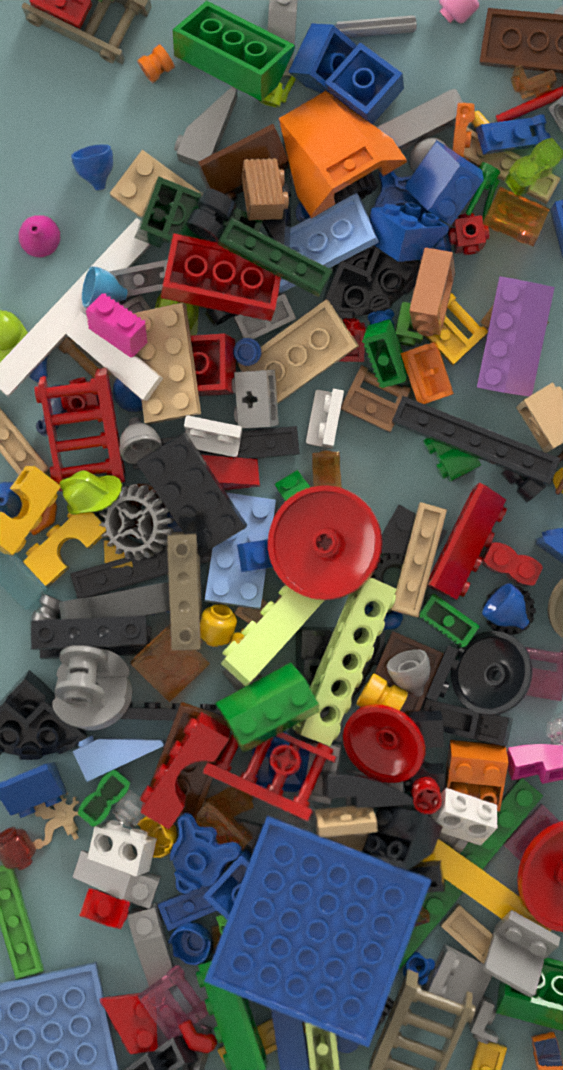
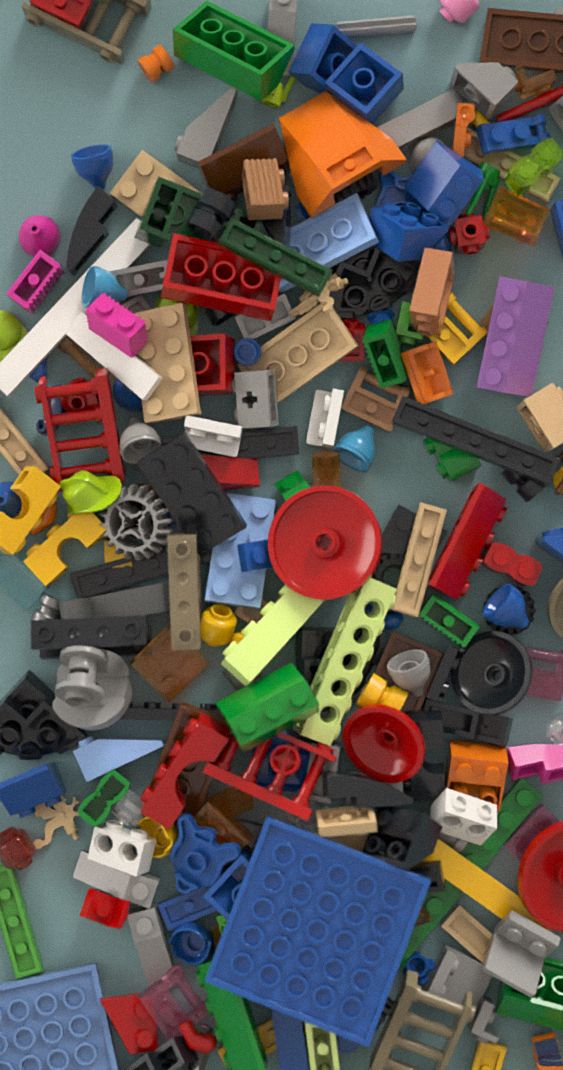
red wheel [411,777,442,815] -> none
none -> dark pink brick [6,250,64,314]
none -> black slope [66,186,117,276]
none -> tan piece [289,273,348,316]
none -> dark azure helmet [333,425,376,472]
none -> light grey slope [449,62,519,121]

